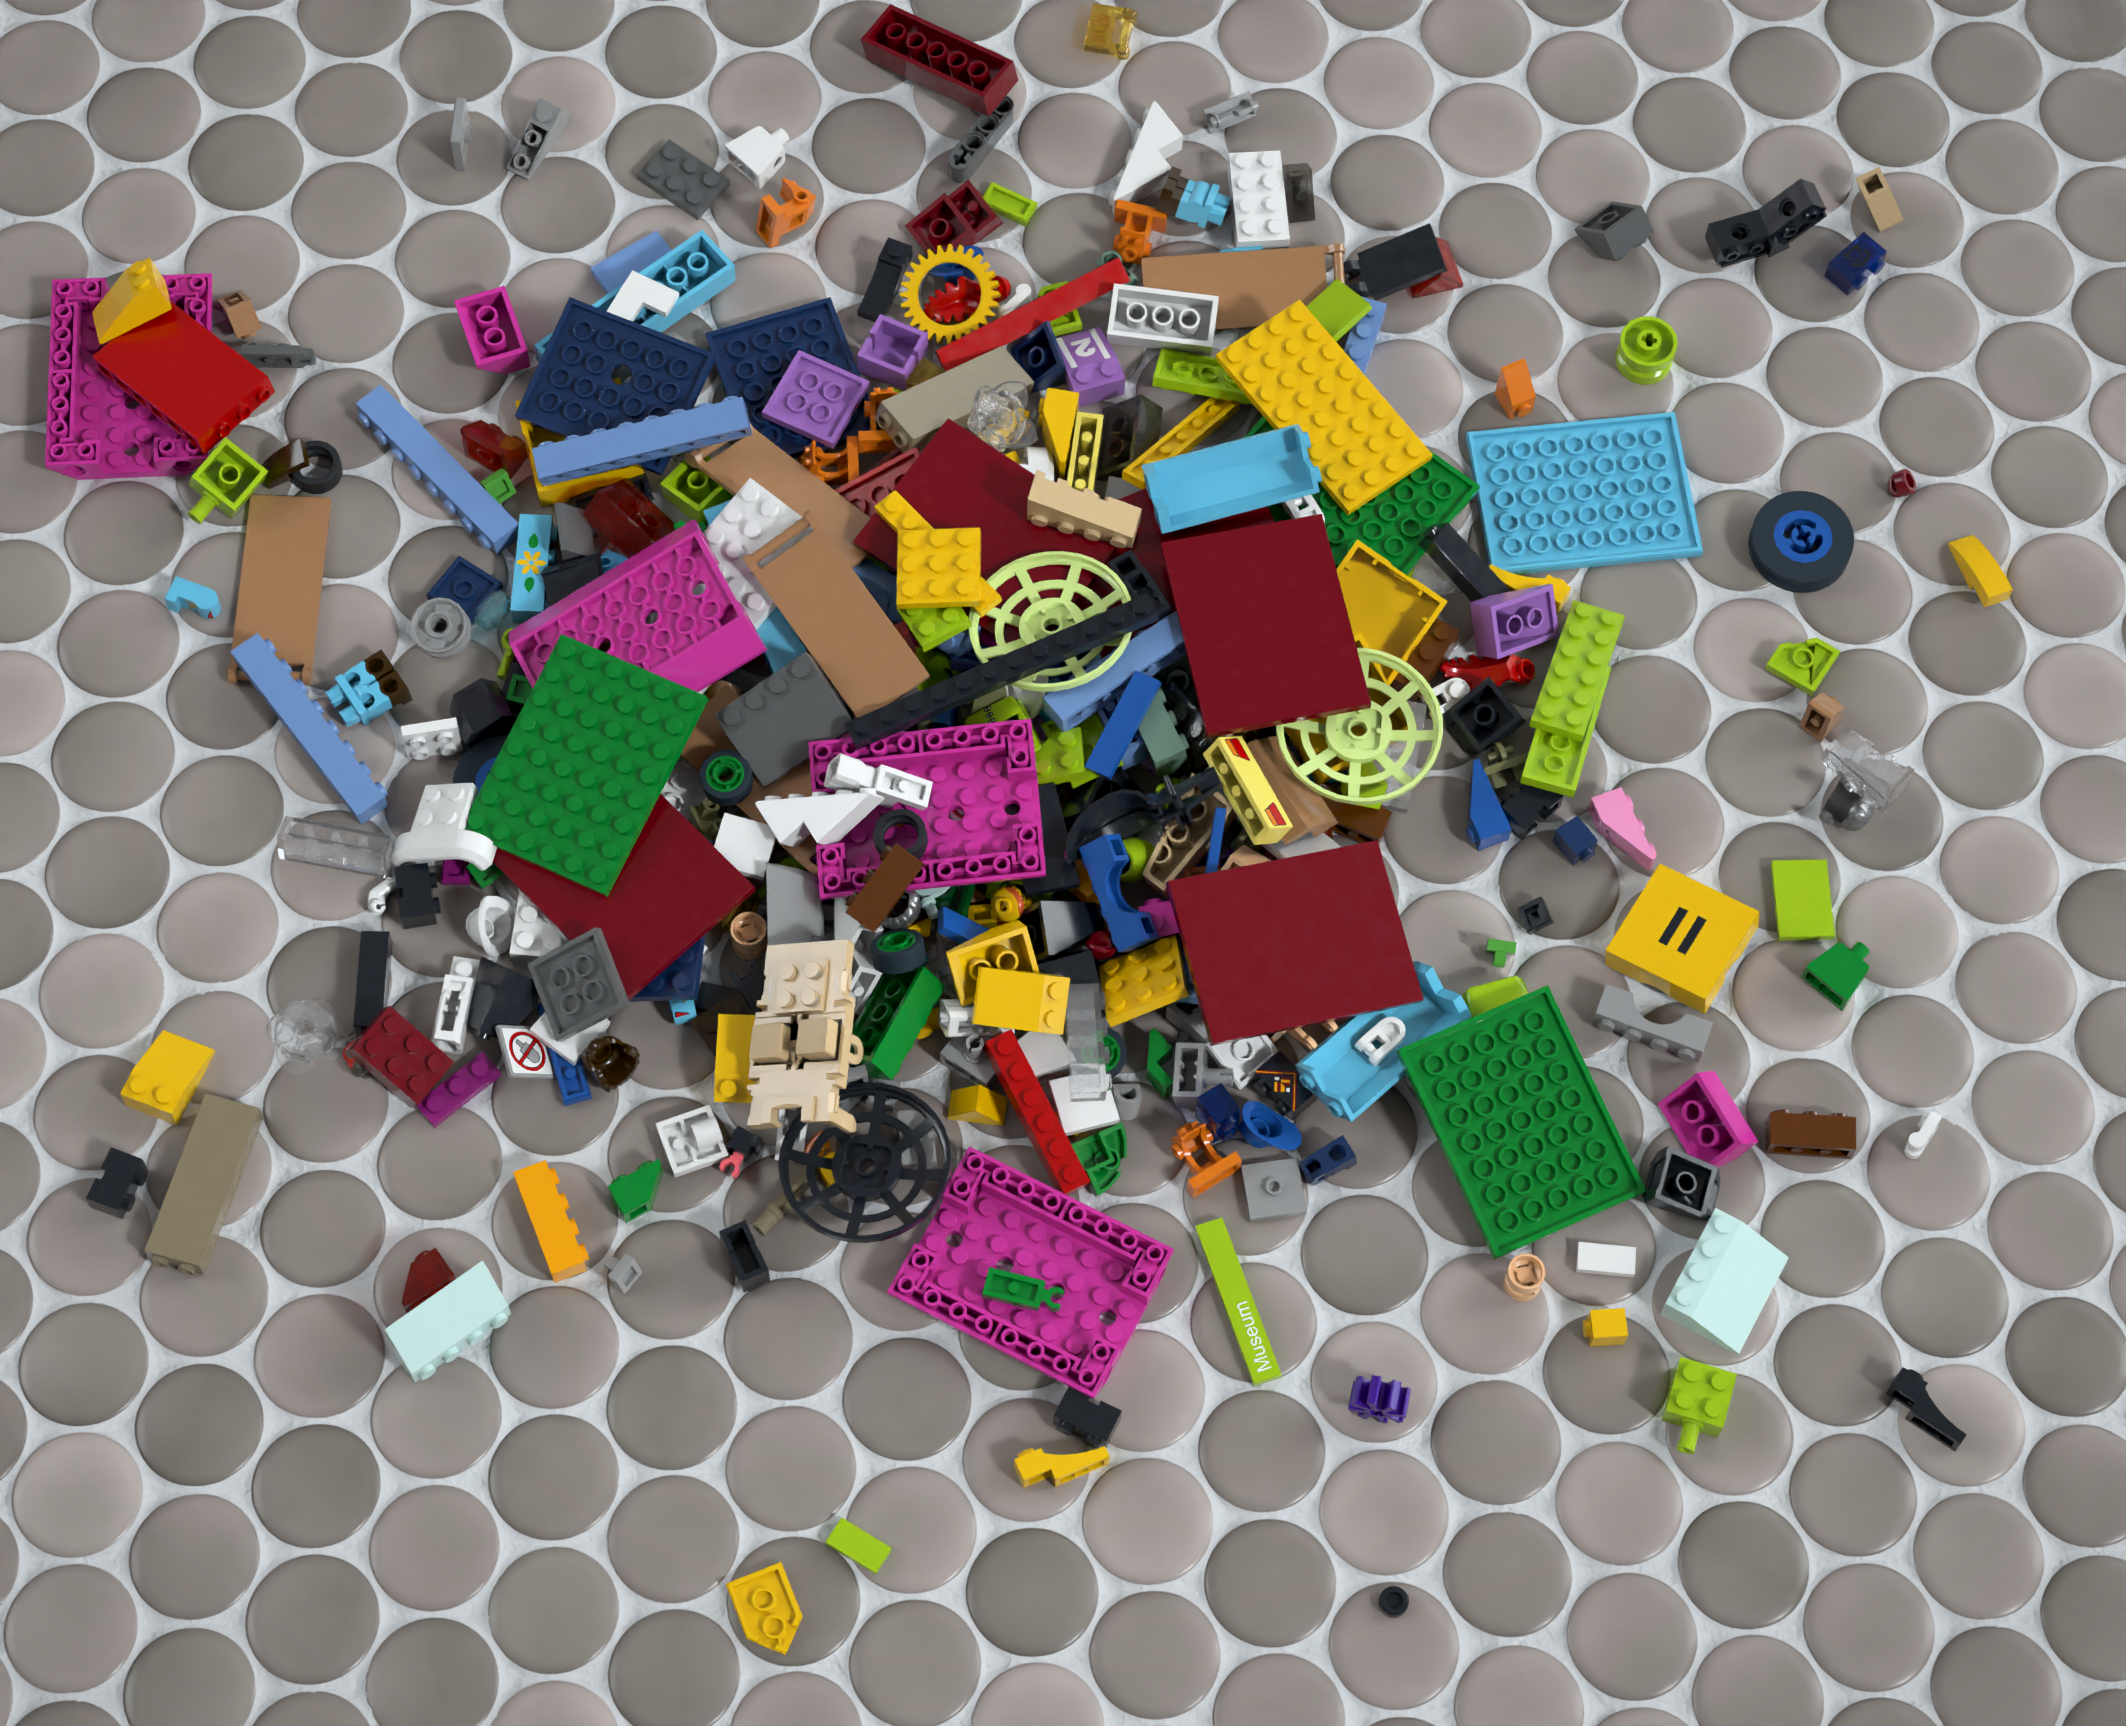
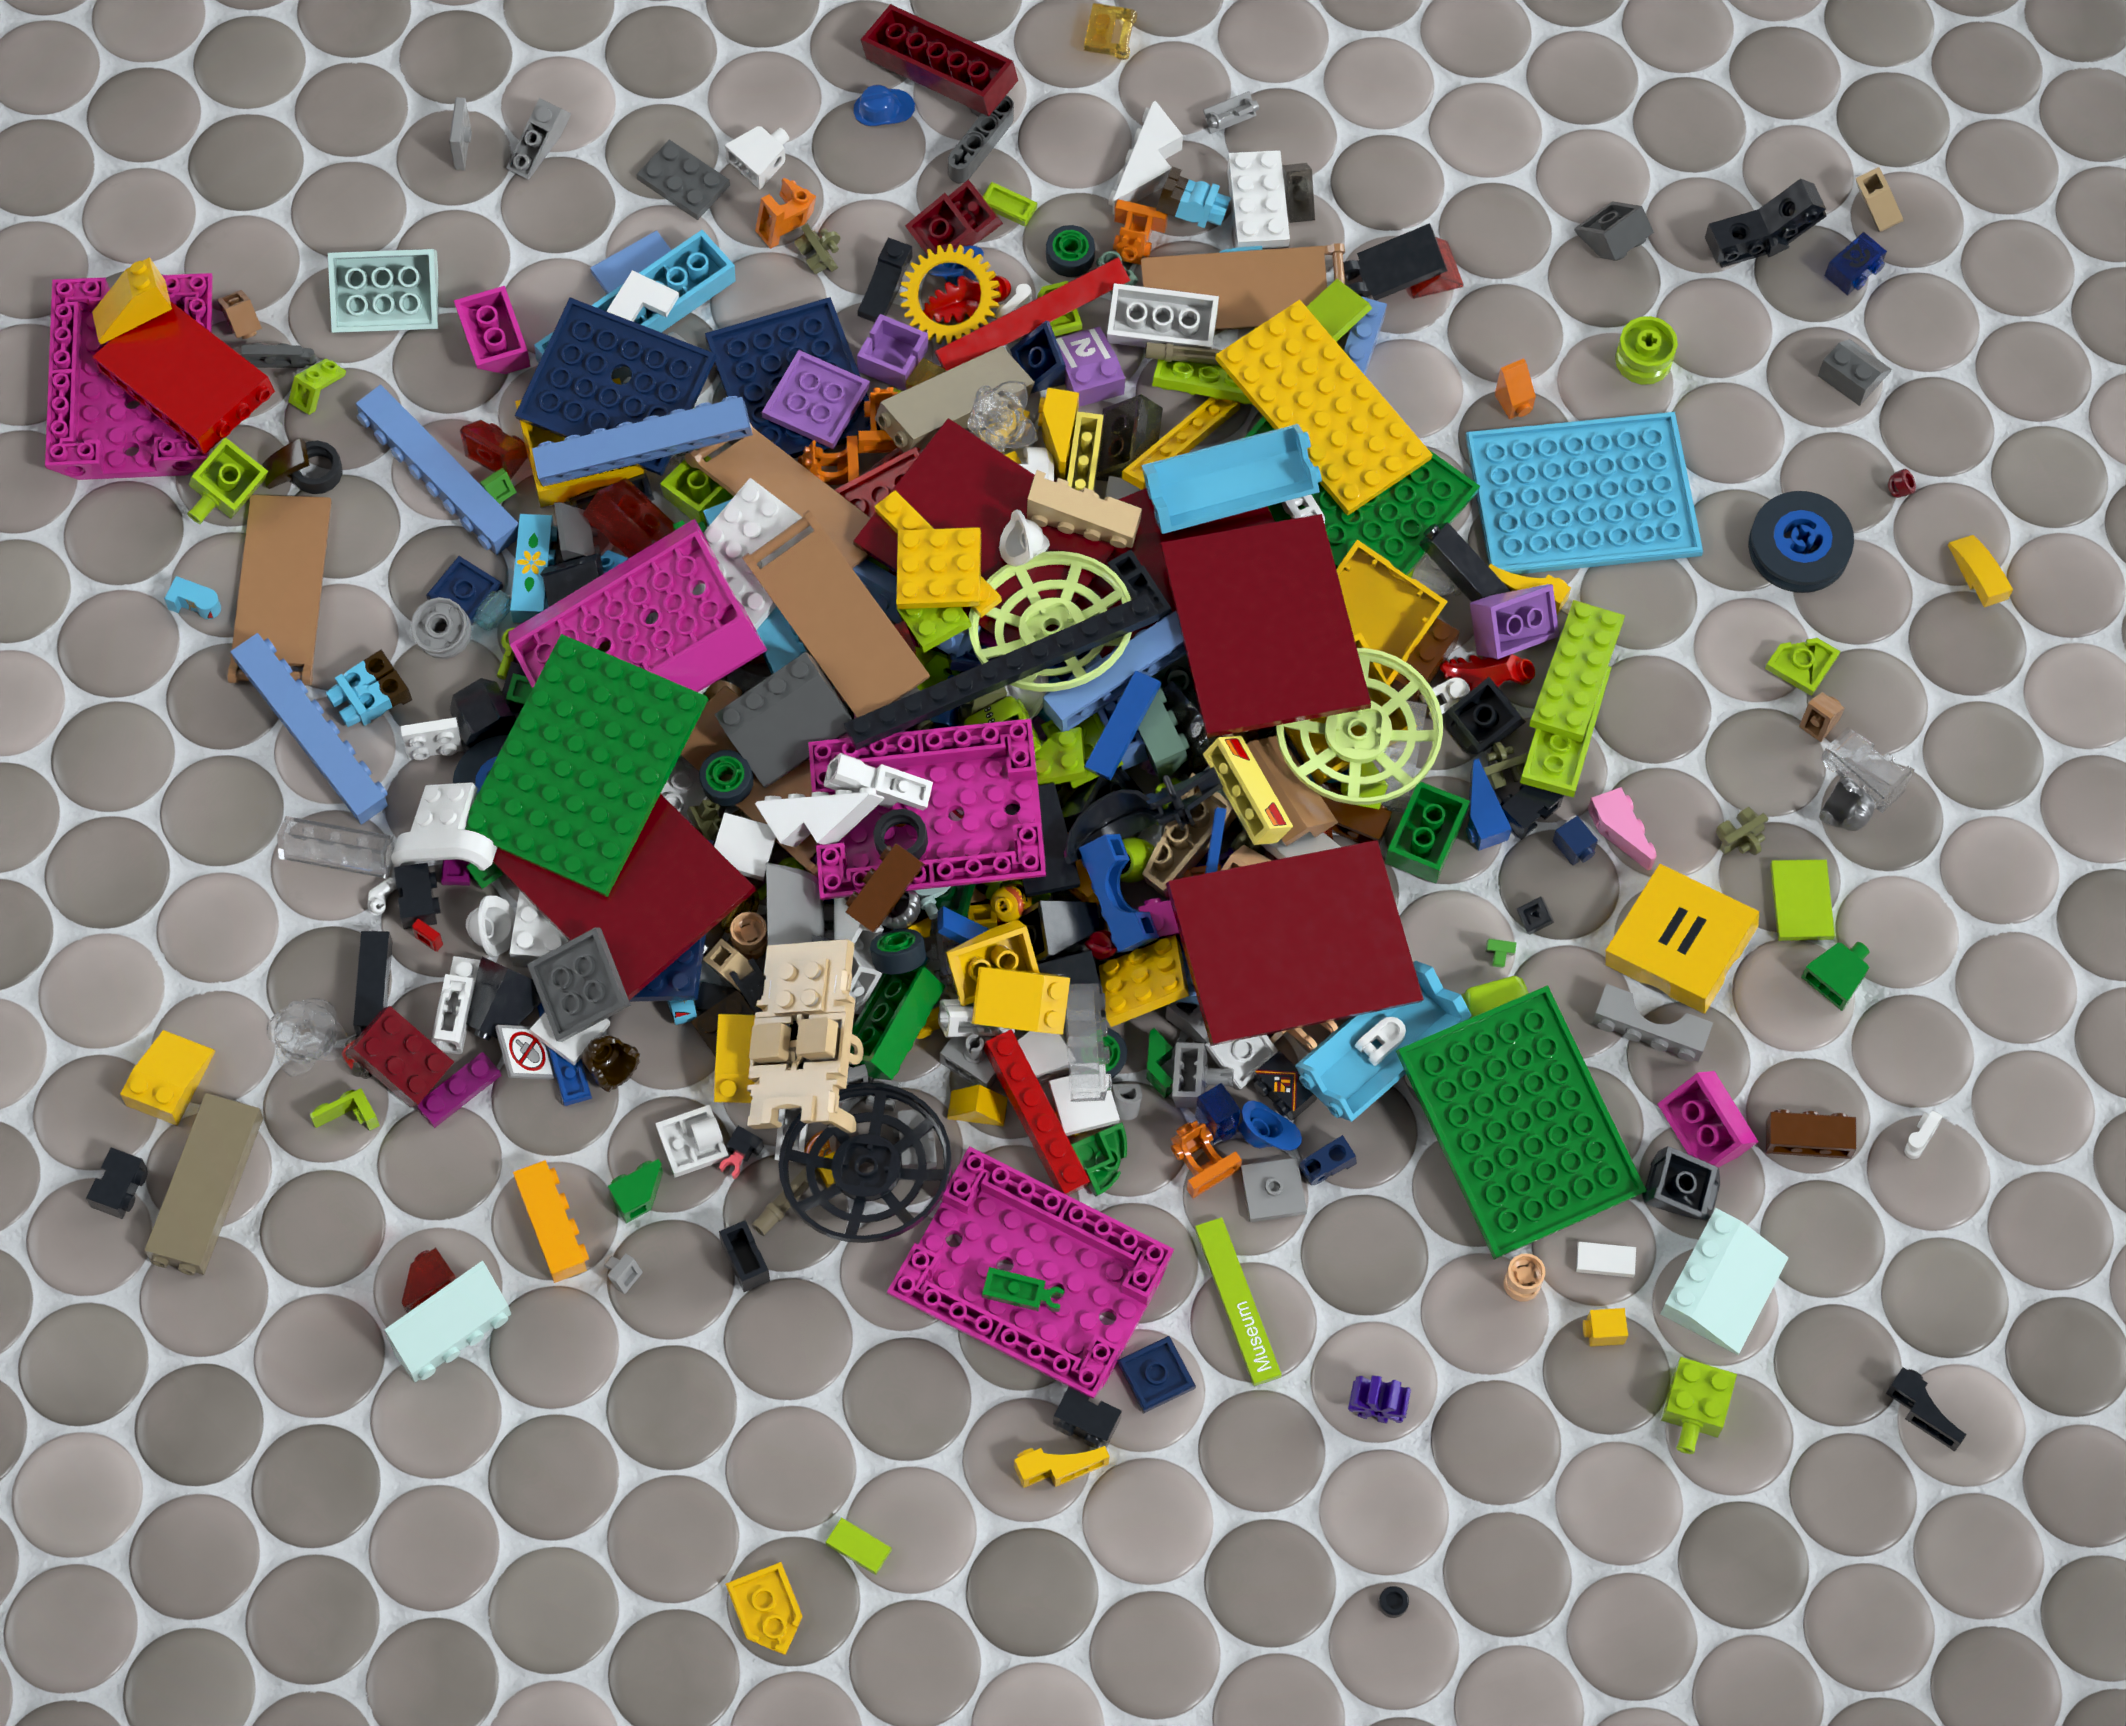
none -> lime bracket [288,359,346,415]
none -> lime bracket [310,1088,380,1131]
none -> light aqua slope [328,249,438,333]
none -> red tile [412,919,443,952]
none -> tan slope [703,938,766,992]
none -> olive hips [794,223,841,274]
none -> blue piece [854,85,915,126]
none -> white helmet [999,509,1050,567]
none -> wheel [1046,225,1095,277]
none -> dark blue tile [1117,1336,1196,1414]
none -> dark tan axle [1145,342,1222,365]
none -> green brick [1385,781,1470,884]
none -> olive hips [1716,807,1769,855]
none -> dark grey slope [1818,339,1892,406]

